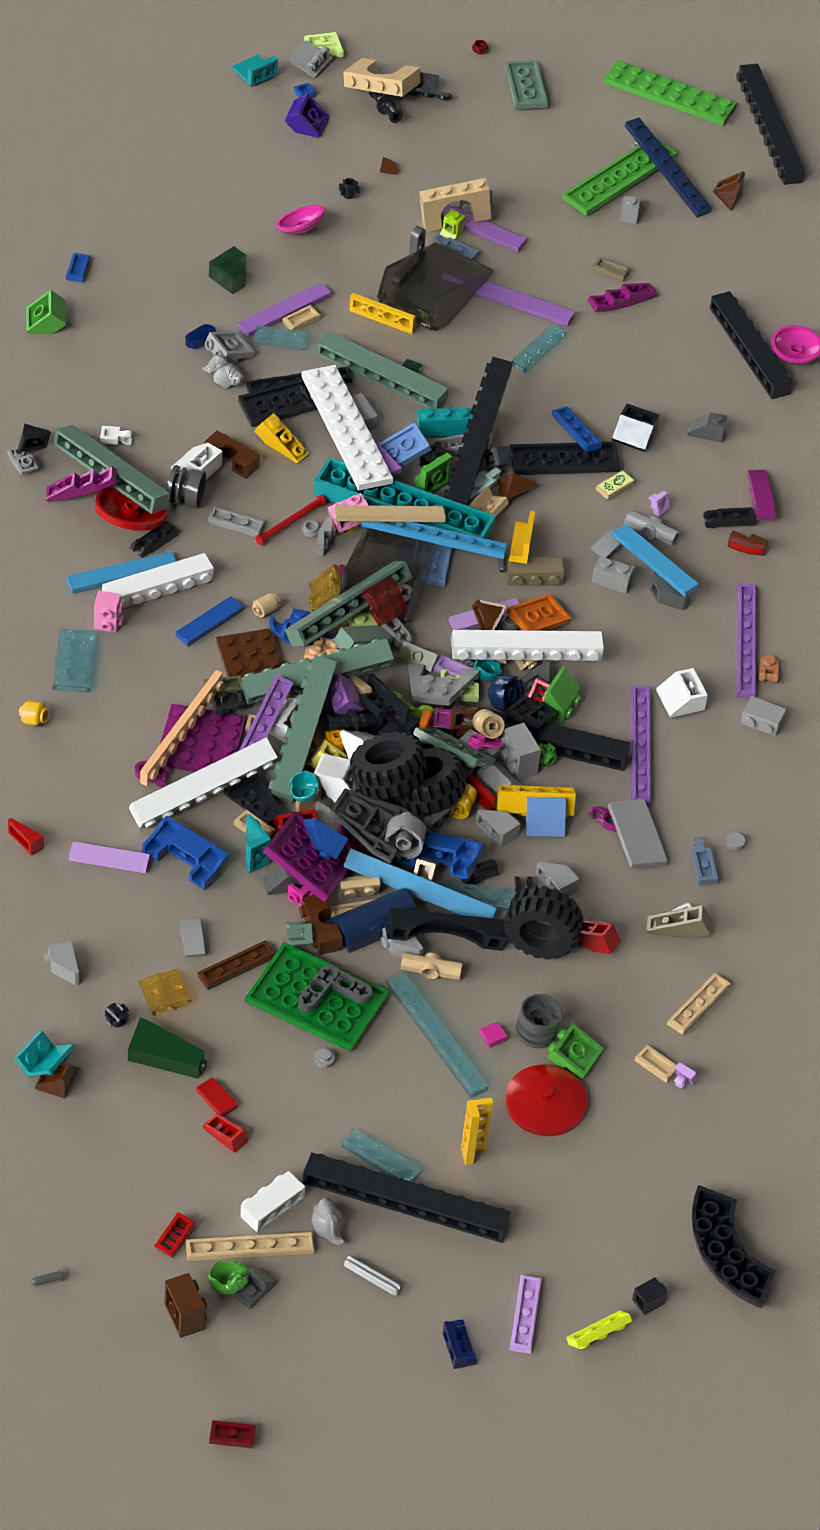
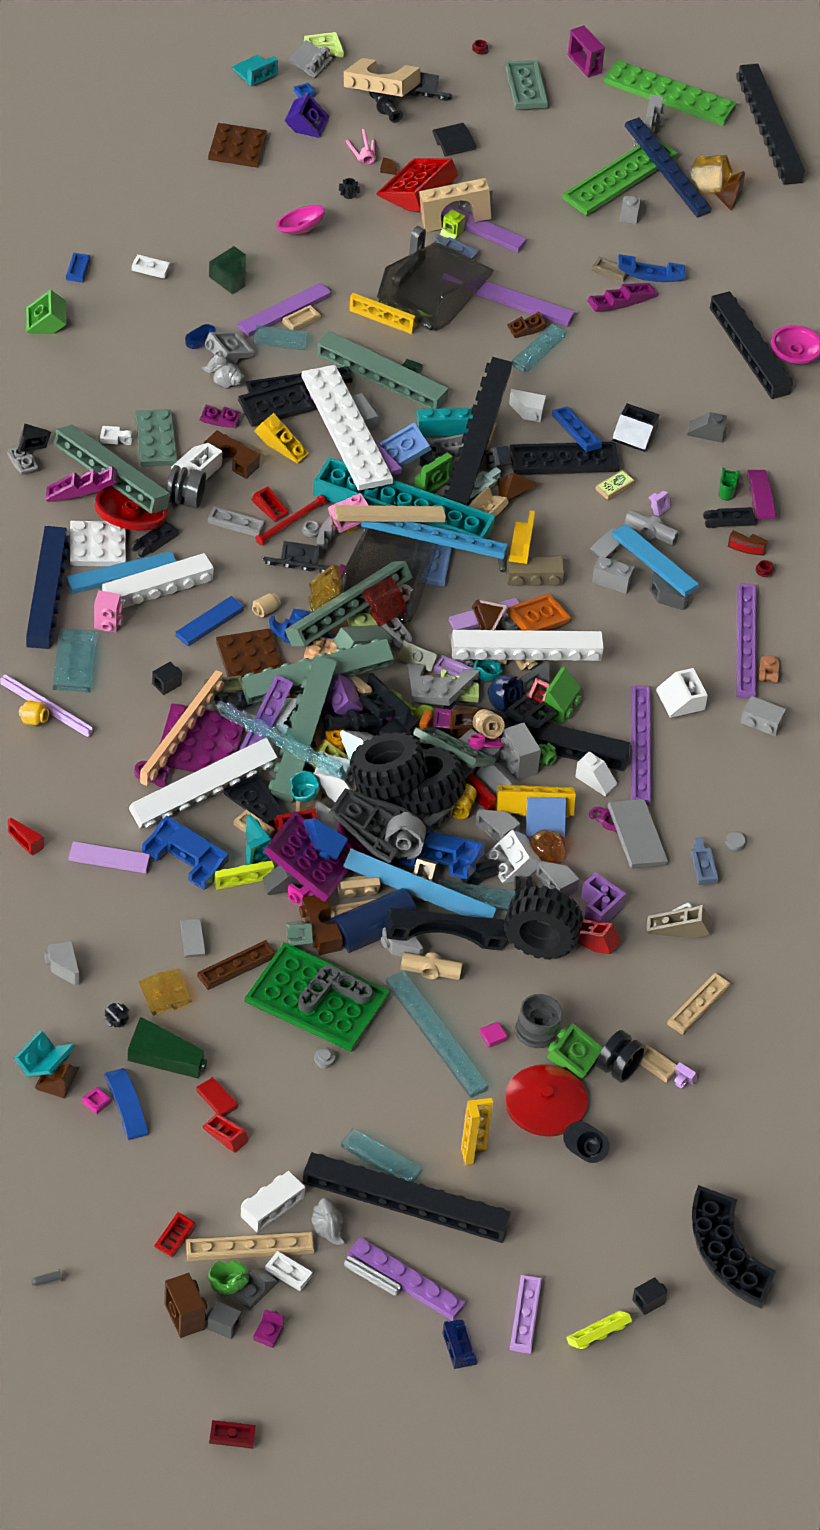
none -> lavender axle [0,674,94,737]
none -> dark blue brick [26,526,70,649]
none -> white plate [70,521,126,566]
none -> dark pink tile [82,1087,111,1115]
none -> blue slope [104,1068,148,1140]
none -> white plate [132,254,170,278]
none -> sand green plate [135,409,177,467]
none -> black brick [152,661,182,695]
none -> magenta slope [199,404,240,427]
none -> dark grey brick [206,1301,241,1339]
none -> reddish brown plate [208,123,267,168]
none -> neon yellow plate [214,861,274,890]
none -> clear light blue plate [216,701,346,780]
none -> red slope [251,486,289,522]
none -> magenta bracket [253,1309,284,1348]
none -> black bracket [261,541,336,574]
none -> white plate [265,1251,313,1291]
none -> bright pink plant [346,129,376,165]
none -> medium lavender plate [348,1237,465,1321]
none -> red slope [376,158,458,212]
none -> black slope [432,123,477,157]
none -> white slope [485,830,541,884]
none -> reddish brown slope [507,312,548,338]
none -> white slope [509,389,546,422]
none -> clear orange cylinder [529,829,566,864]
none -> black piece [563,1121,610,1163]
none -> magenta window [567,25,605,78]
none -> white slope [575,752,617,797]
none -> medium lavender brick [581,872,626,923]
none -> black wheel [596,1030,646,1083]
none -> blue slope [618,254,685,282]
none -> light grey plate [645,95,665,135]
none -> clear yellow slope [691,155,733,193]
none -> green piece [719,467,740,501]
none -> dark red plate [755,560,774,577]

